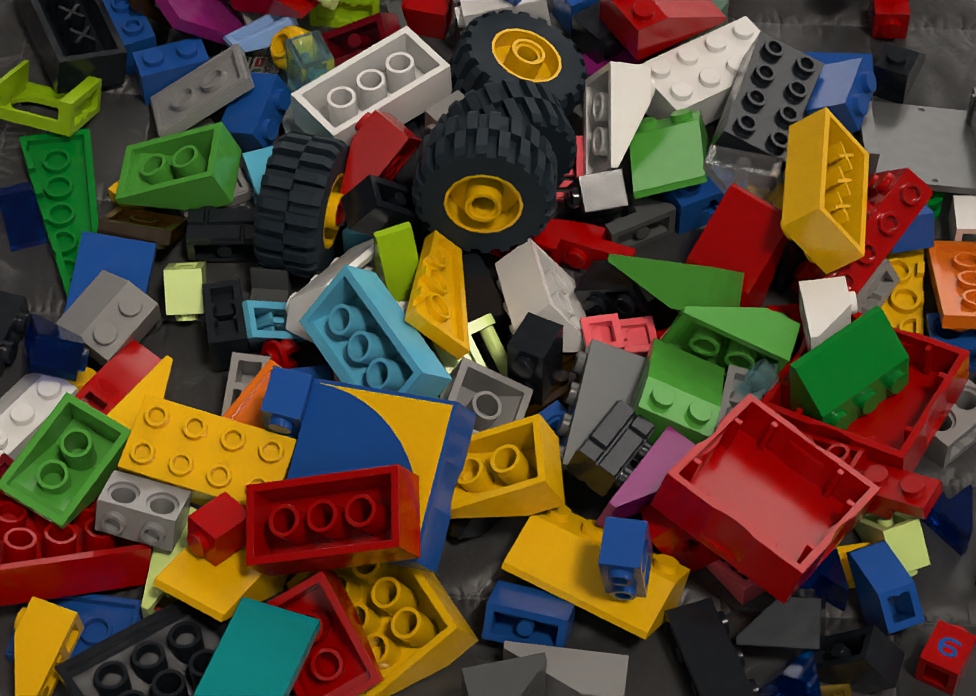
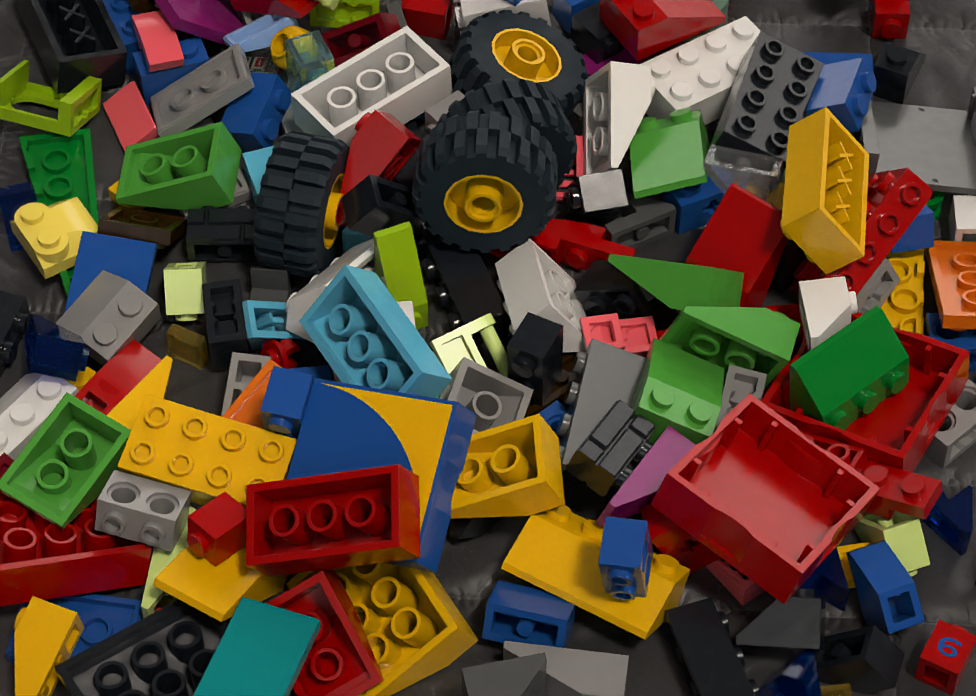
yellow wing [404,230,470,360] -> none
clear light blue plate [743,358,779,394] -> none
none -> light yellow slope [10,197,98,279]
none -> coral slope [103,81,158,153]
none -> coral slope [131,10,184,72]
none -> clear yellow tile [166,324,208,370]

